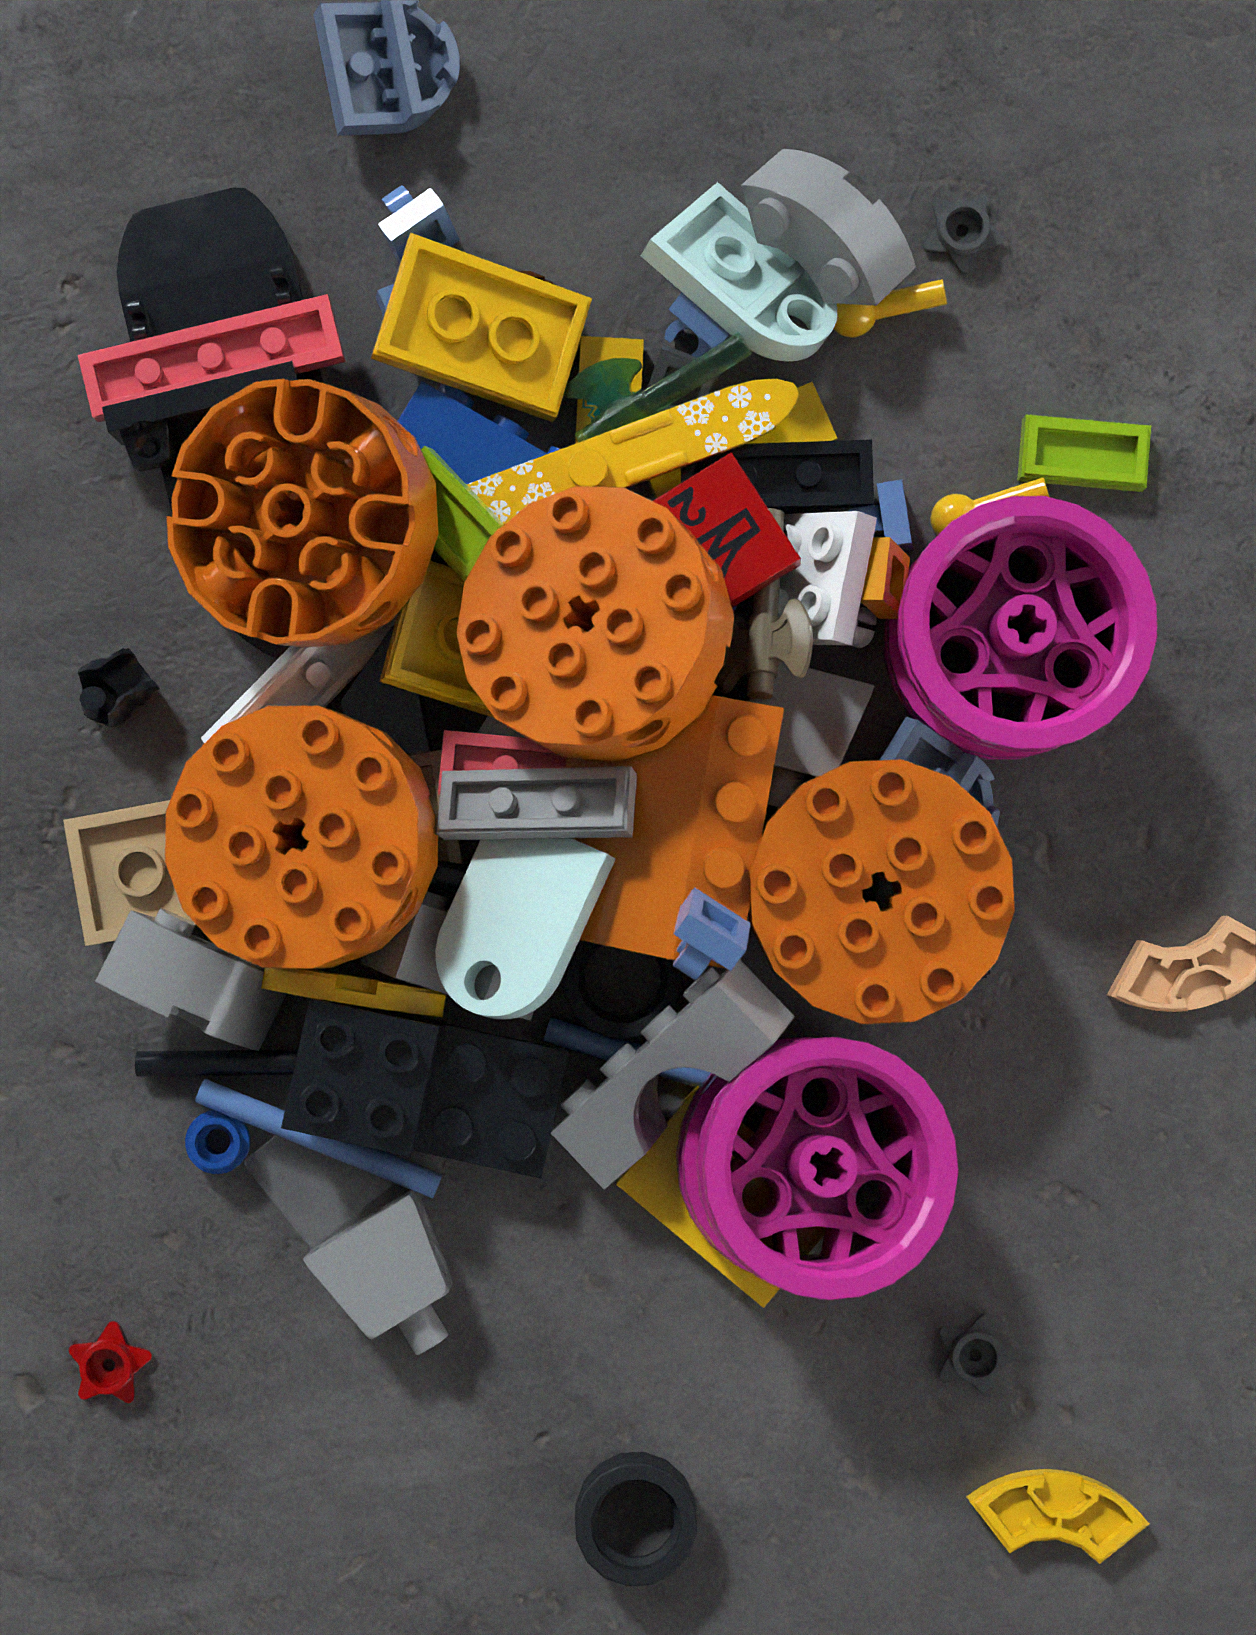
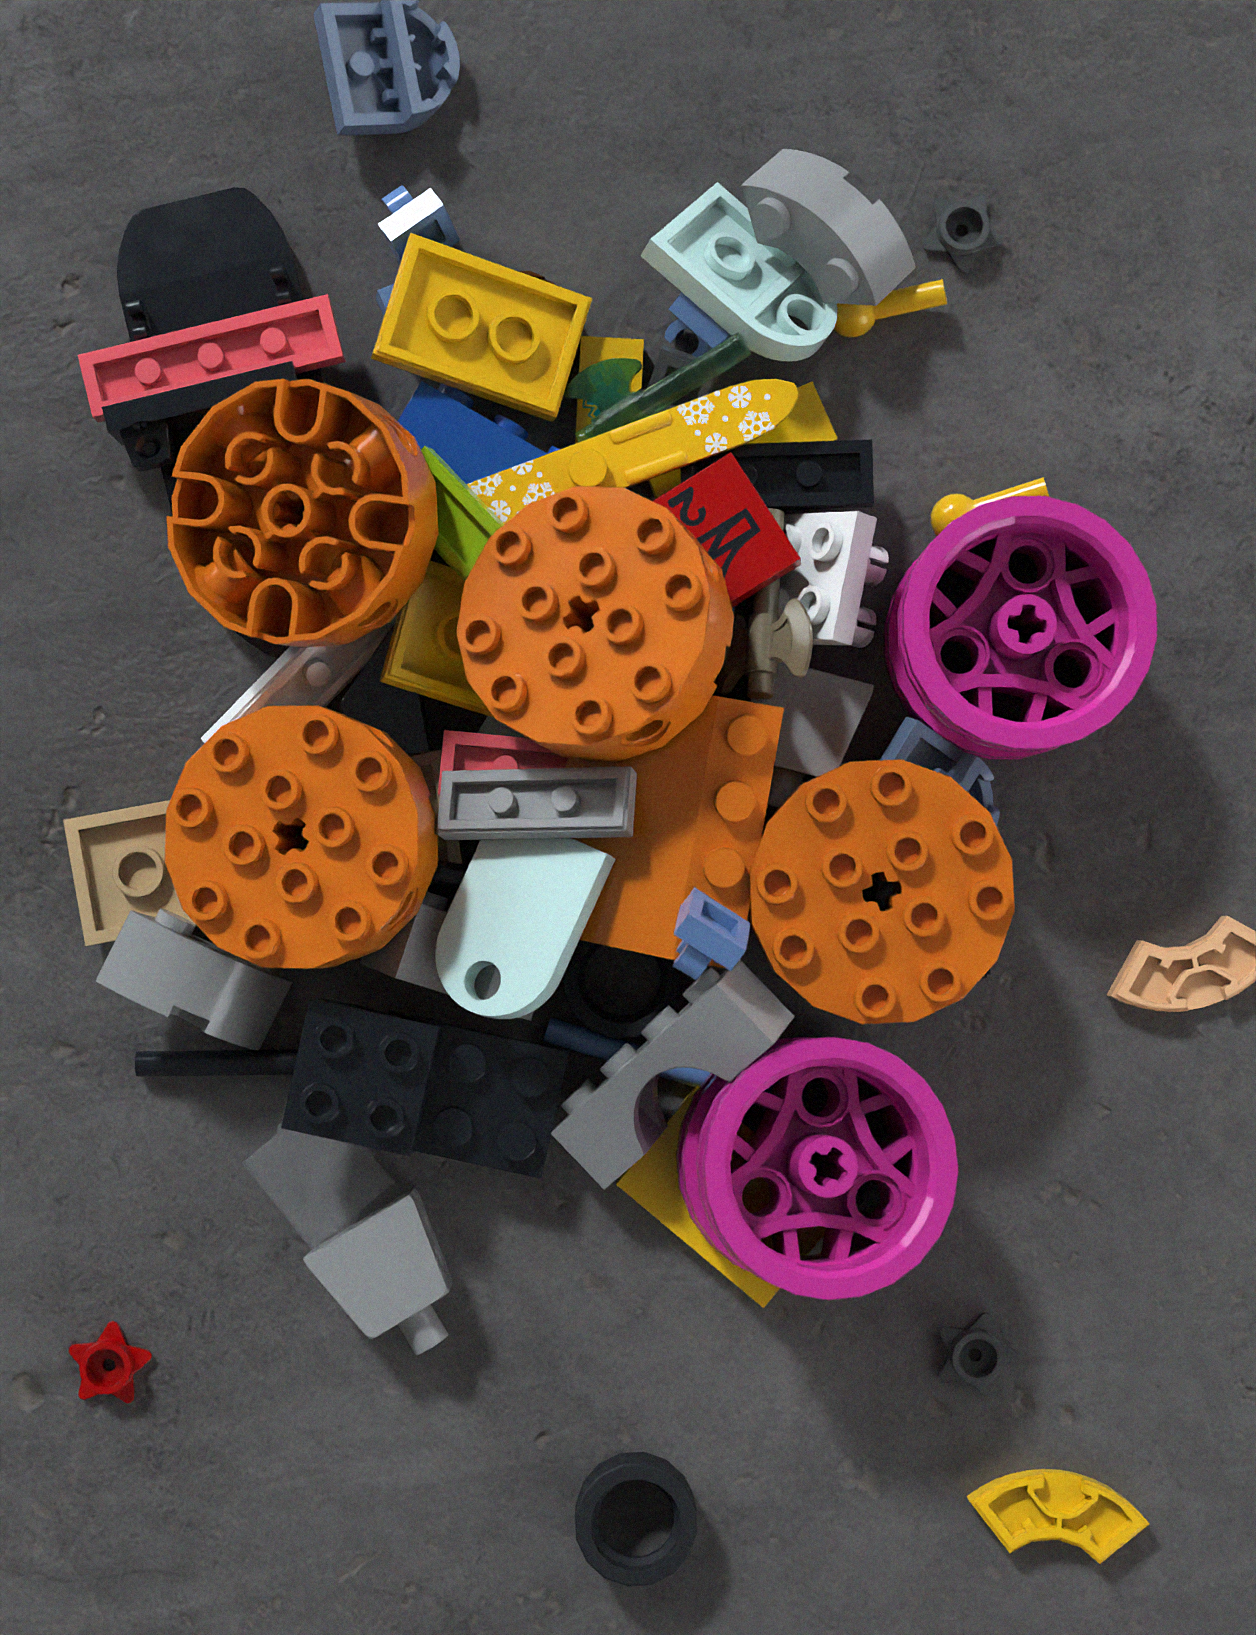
black arm [78,648,160,727] -> none
blue plate [185,1110,251,1174] -> none
medium blue bar [195,1079,443,1199] -> none
yellow tile [261,968,446,1017] -> none
medium blue tile [848,479,913,552] -> none
plate [861,537,910,619] -> none
lime tile [1017,414,1151,492] -> none

